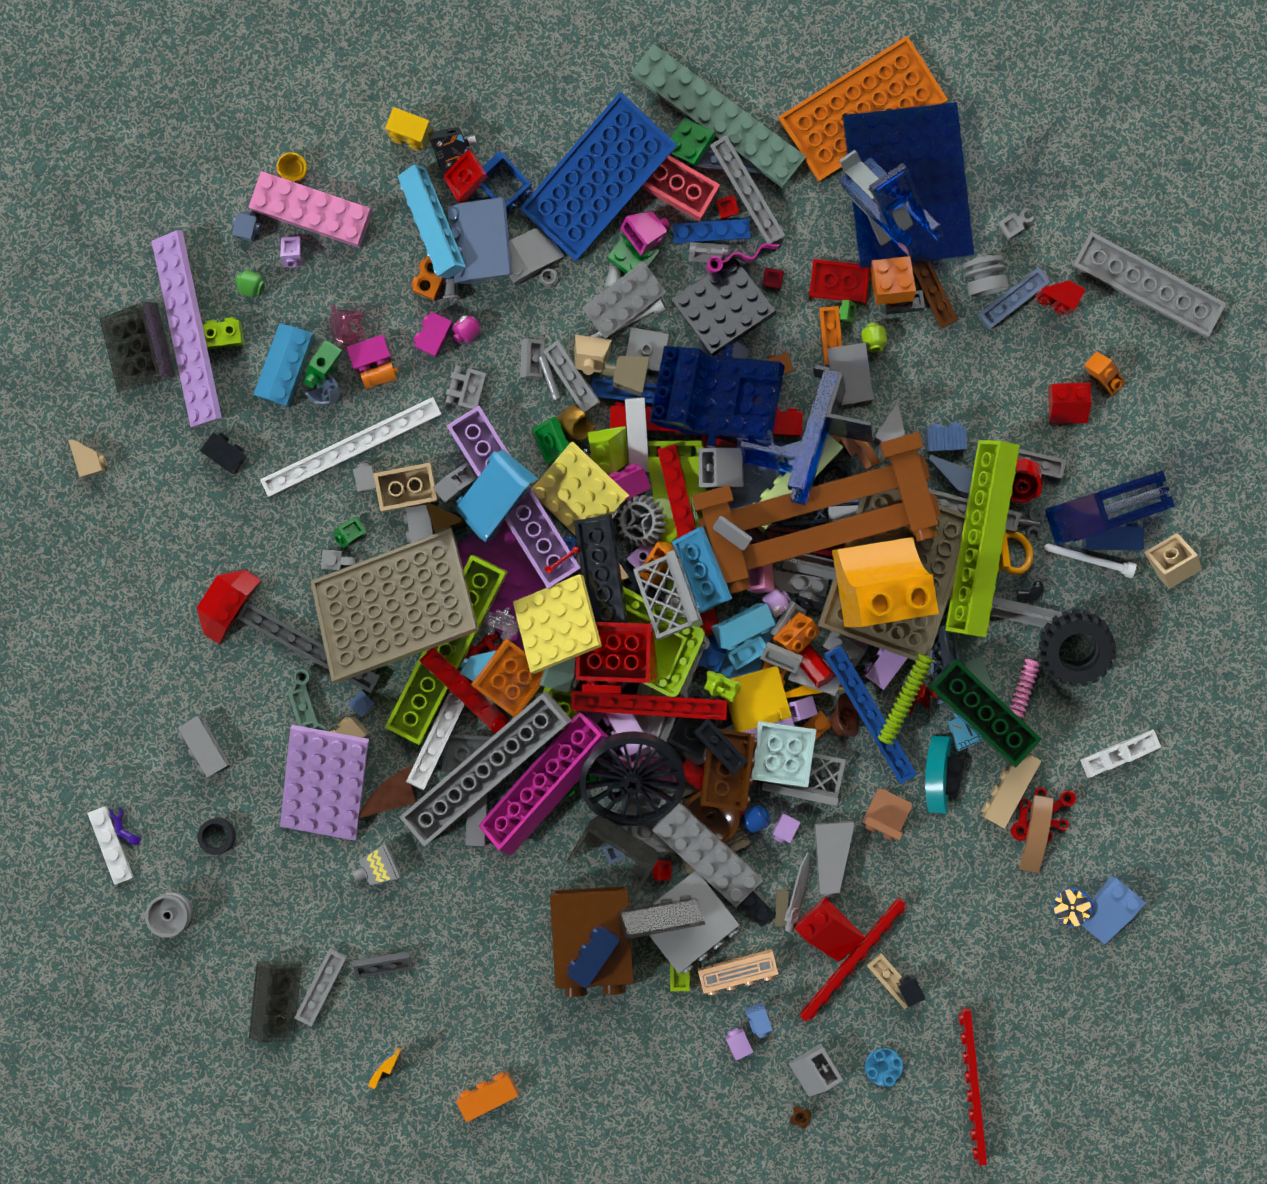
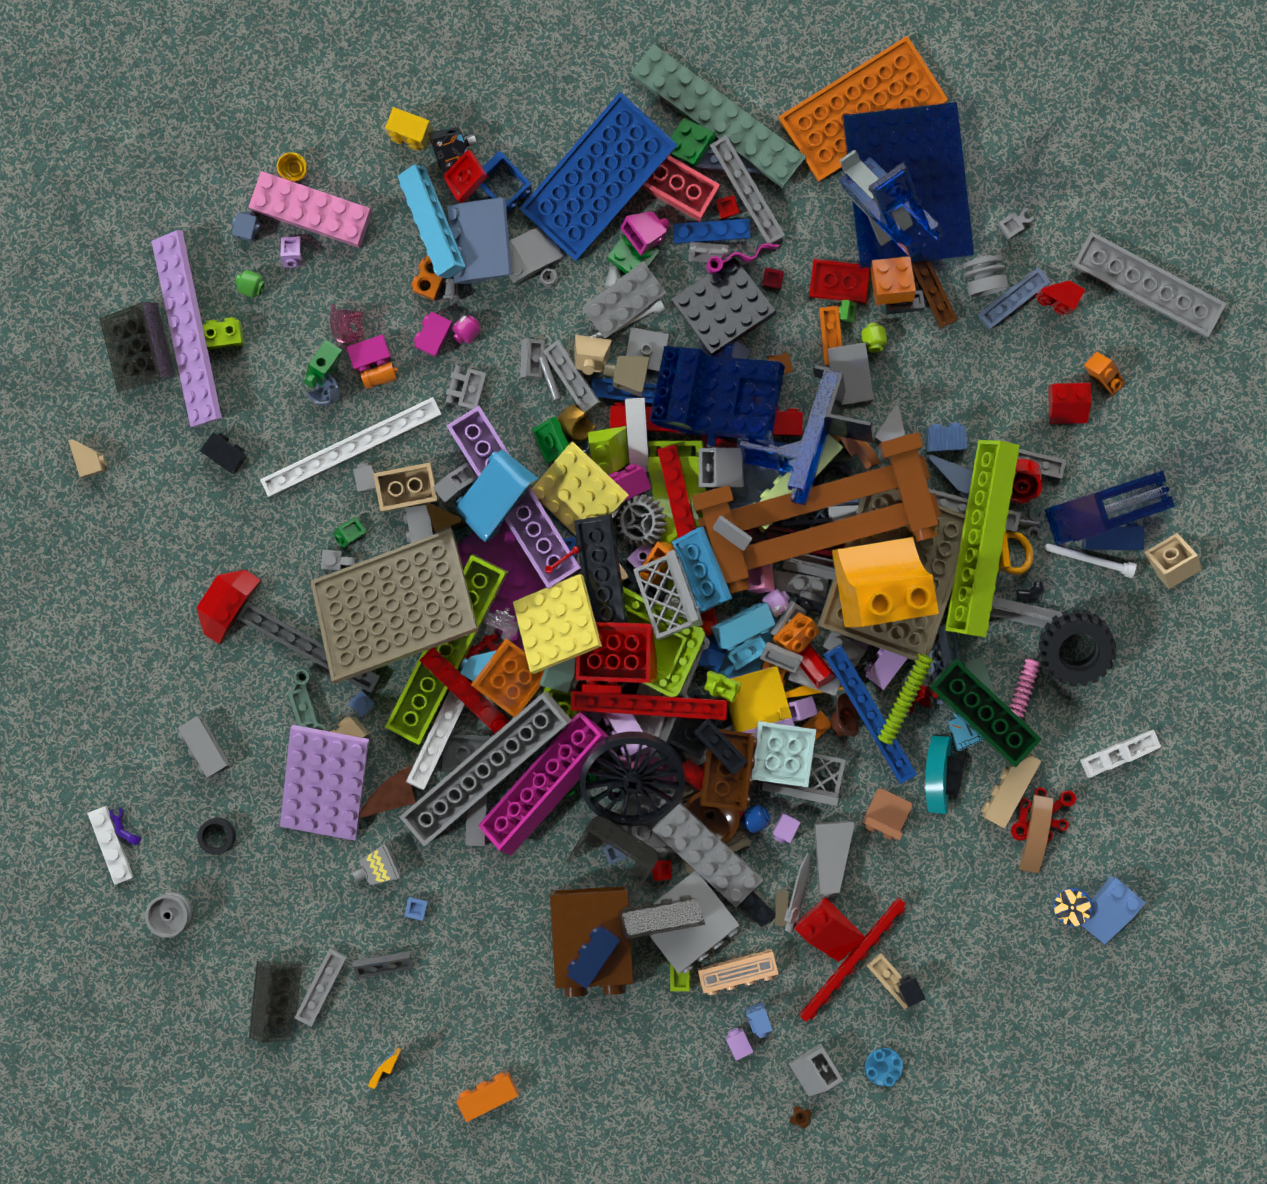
dark azure slope [253,323,316,408] -> none
red plate [958,1007,987,1166] -> none
none -> medium blue plate [404,897,428,921]

